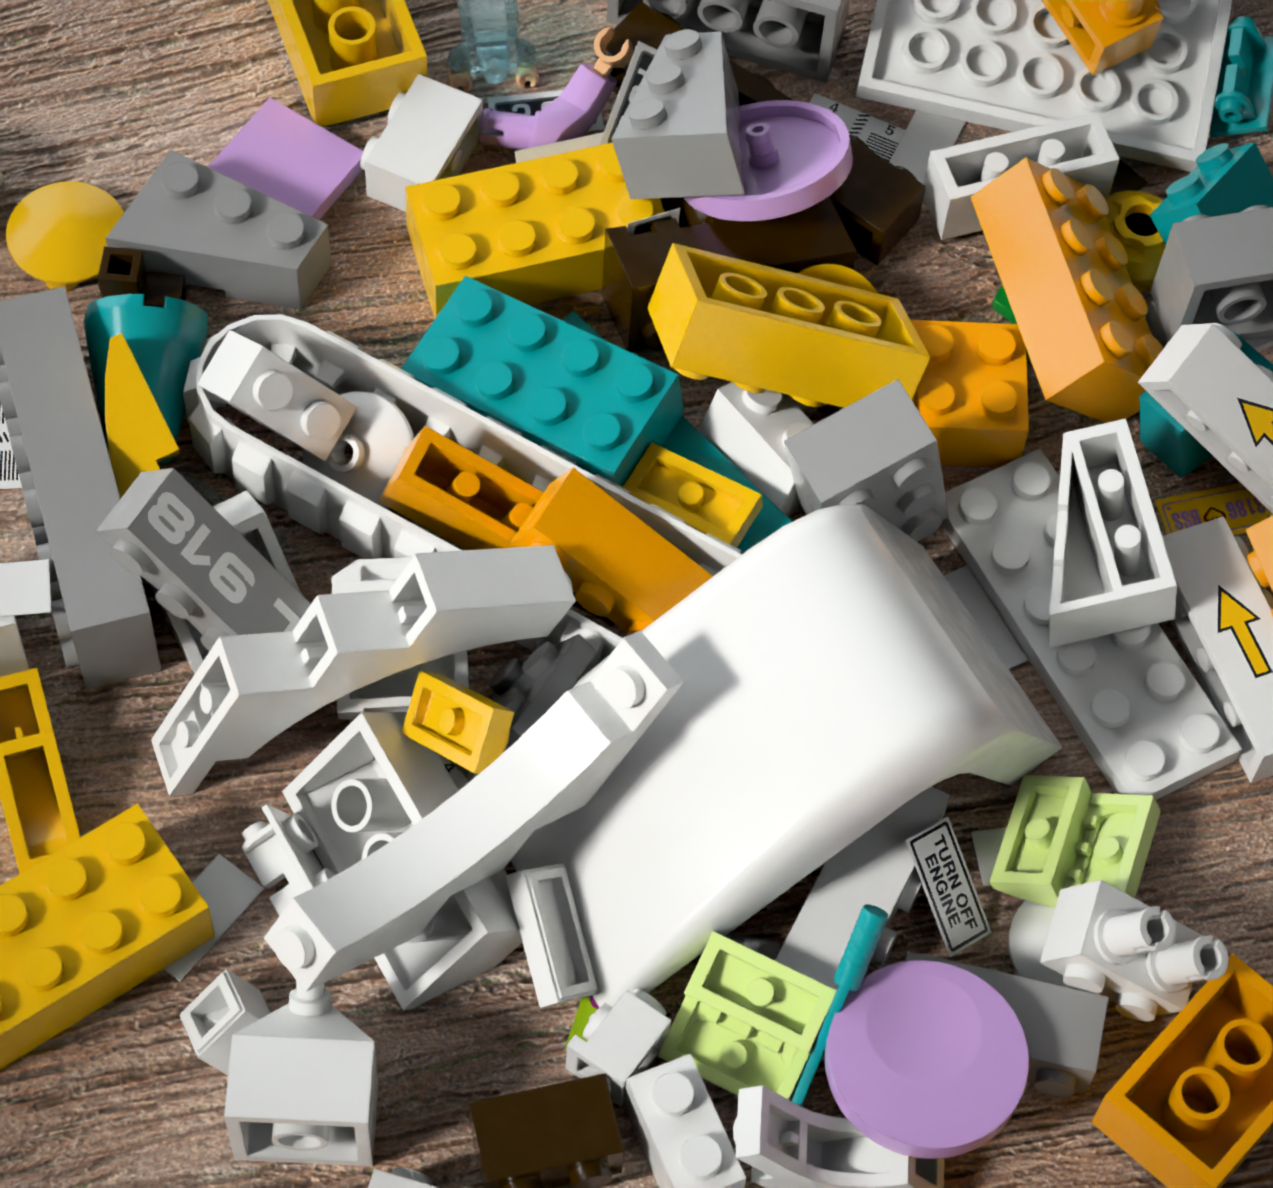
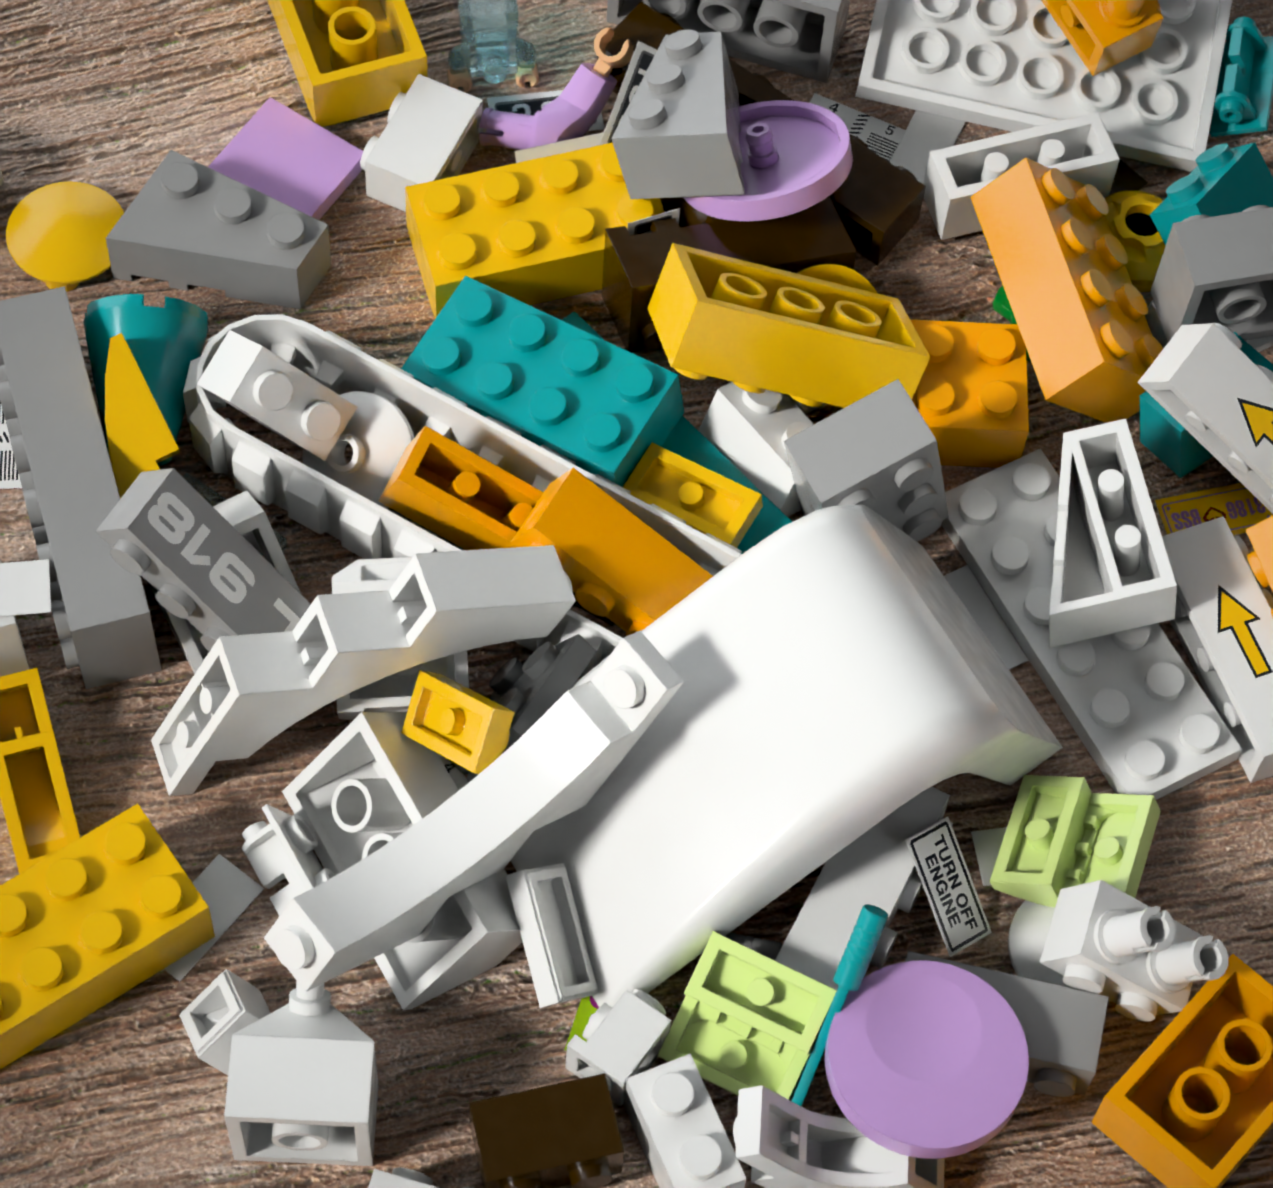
dark brown piece [97,246,187,308] -> none

